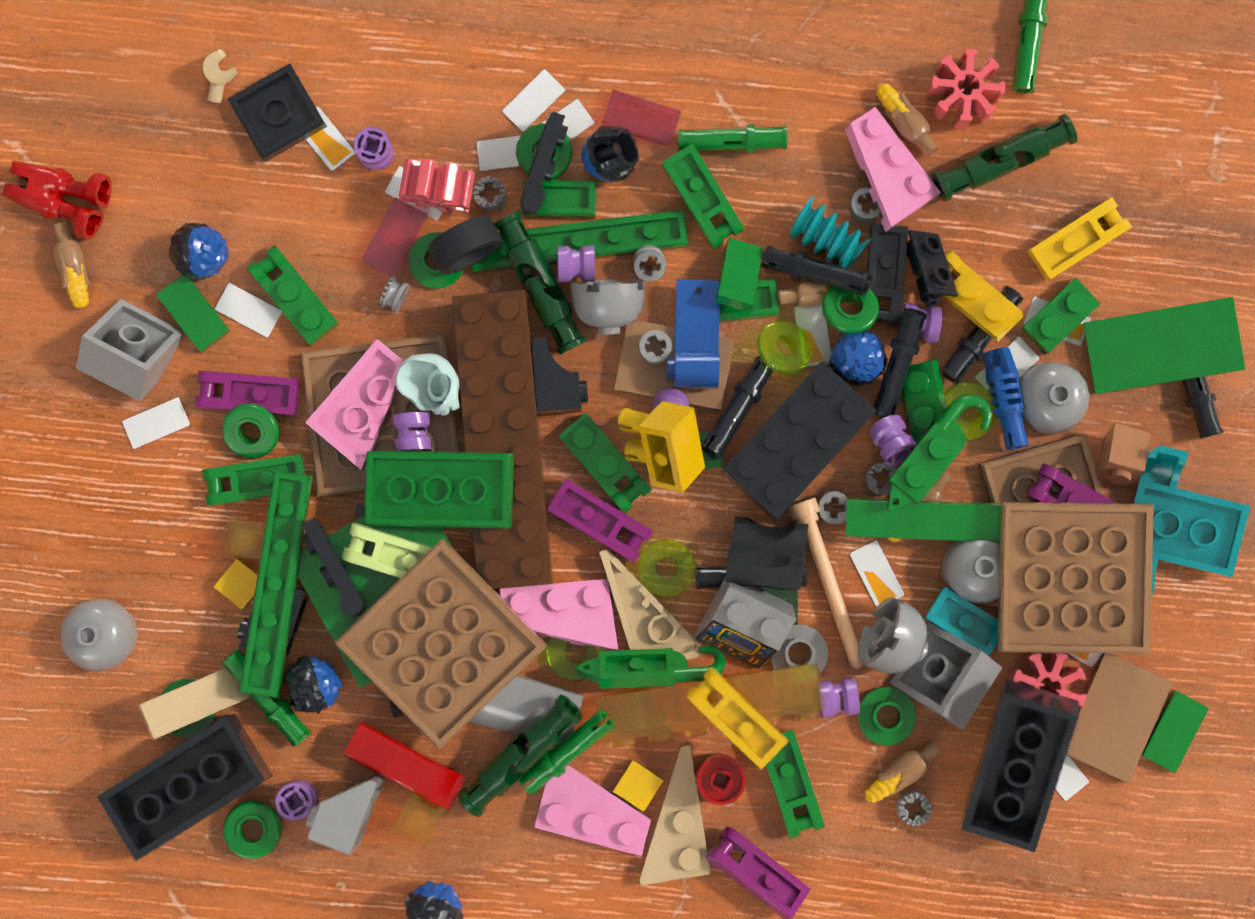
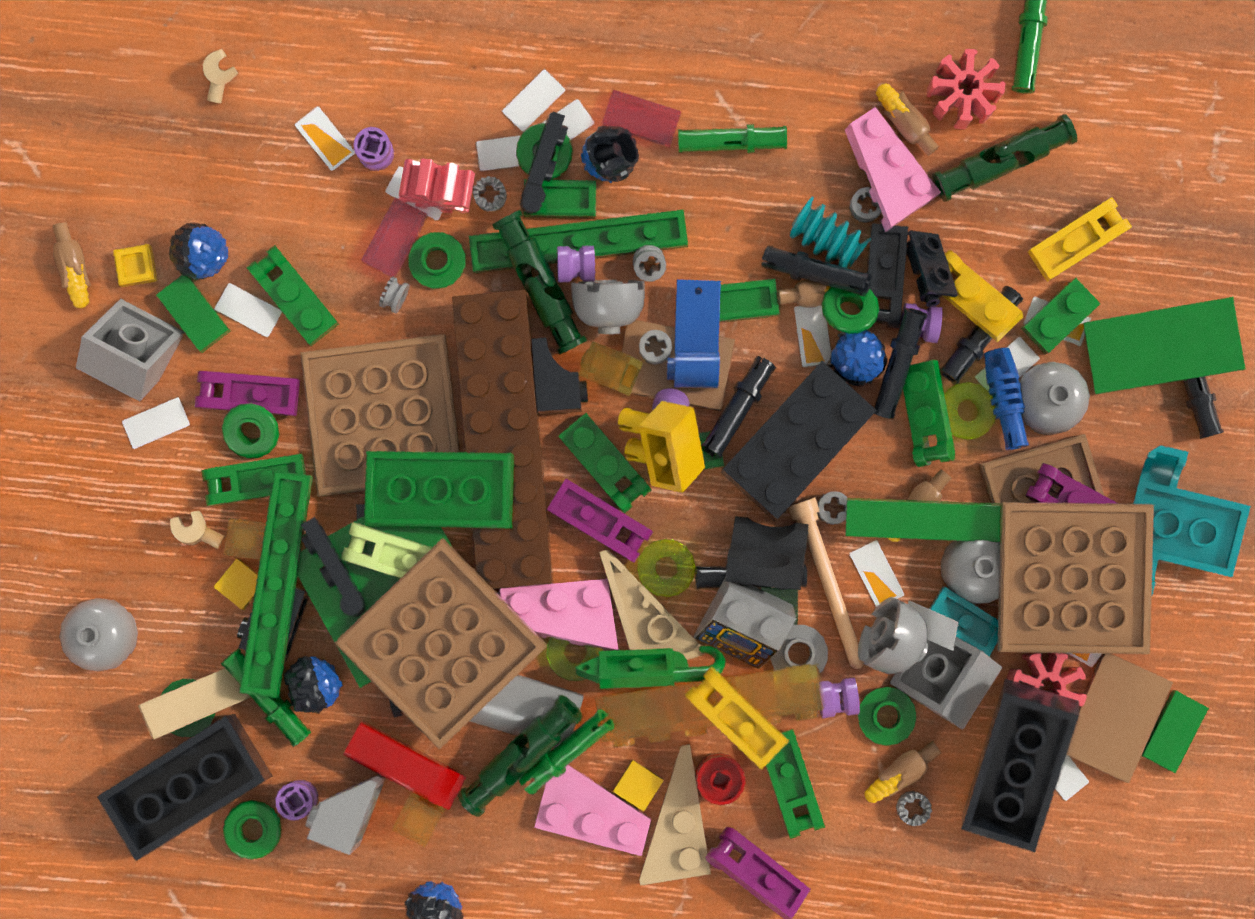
red piece [1,161,112,240] -> none
black tile [228,63,327,162] -> none
bright pink wing [305,339,404,471] -> none
medium lavender wheel [393,412,432,452] -> none
light aqua hair [395,353,460,416] -> none
black tyre [429,215,502,275] -> none
green plate [660,143,744,250] -> none
green tile [715,237,763,312] -> none
clear neon green piece [757,321,812,374] -> none
light grey bush [865,462,896,496] -> none
medium lavender wheel [869,415,917,466] -> none
green plate [887,394,992,512] -> none
nougat brick [1097,423,1151,486] -> none
none -> yellow tile [113,244,157,288]
none -> tan piece [170,511,225,549]
none -> clear yellow brick [579,341,643,396]
none -> white sticker [908,601,958,650]

